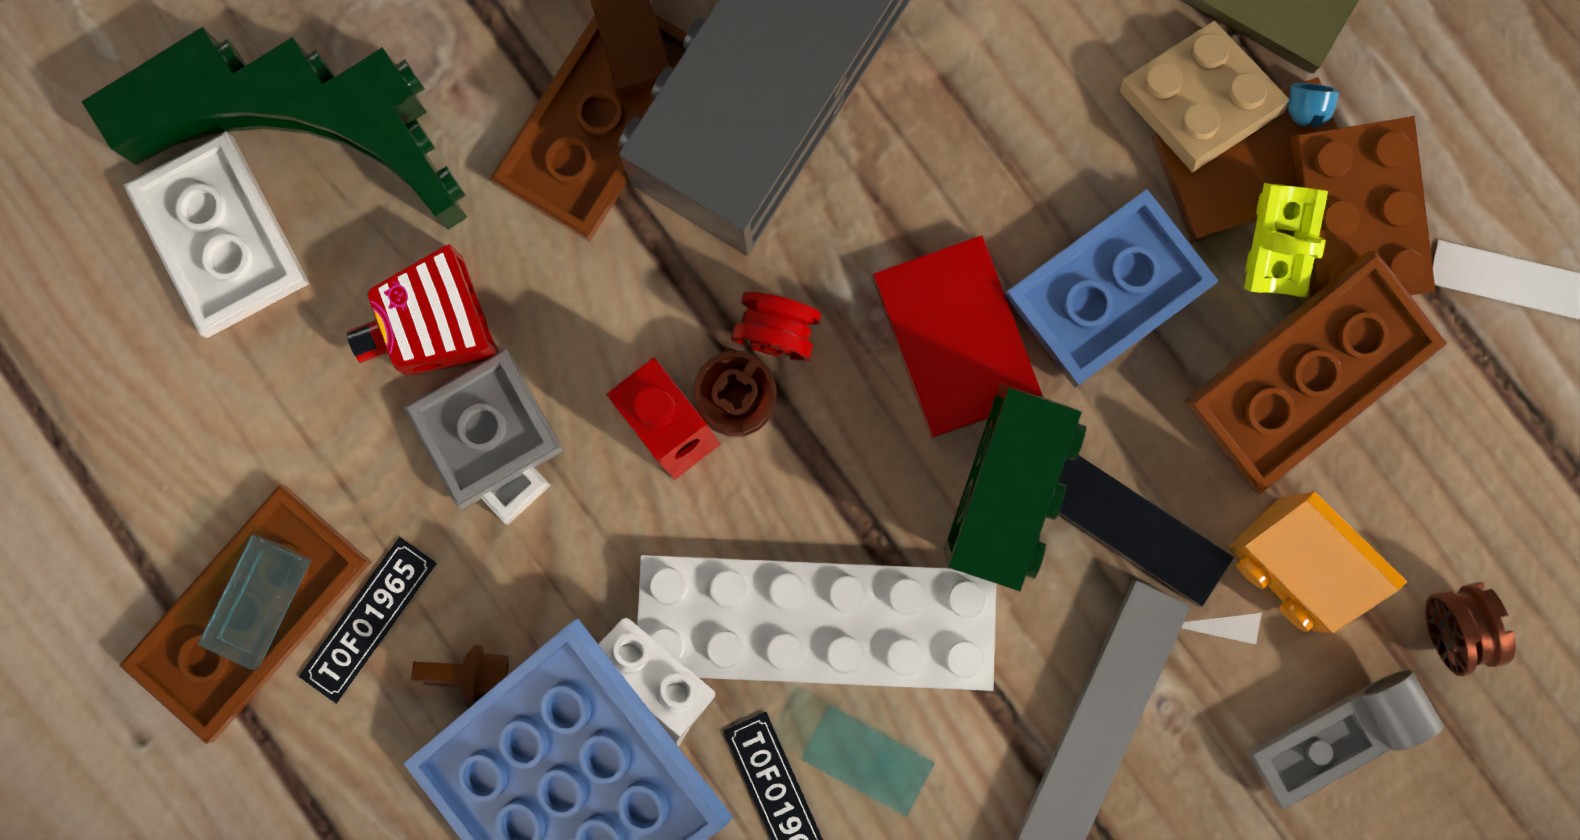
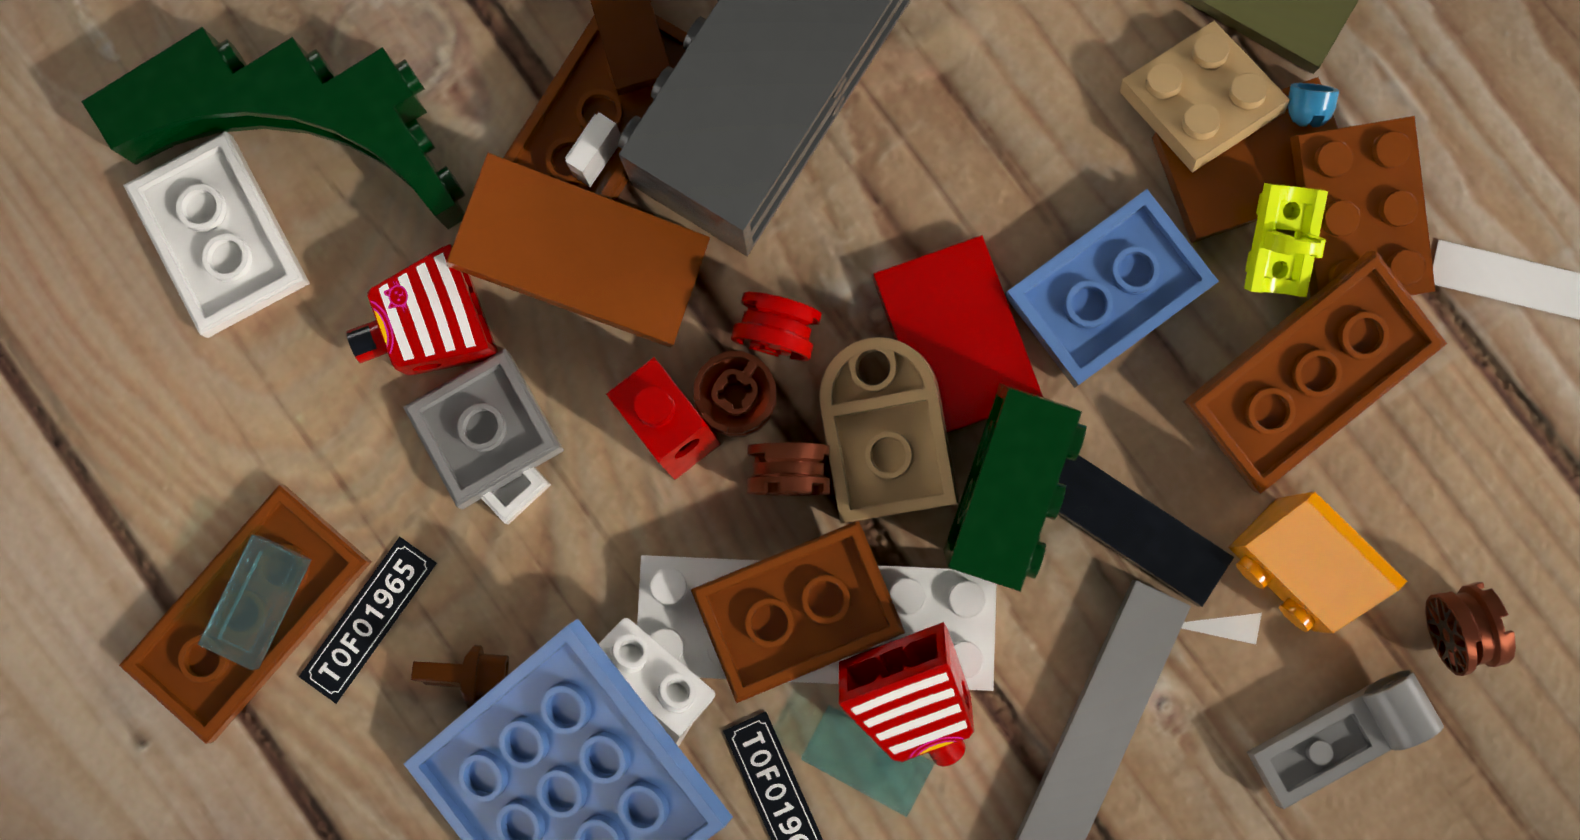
none -> dark orange tile [446,153,710,348]
none -> white tile [565,112,621,187]
none -> dark orange tile [691,520,905,703]
none -> copper wheel [747,443,830,496]
none -> tan tile [819,337,959,524]
none -> red torso [839,622,974,767]

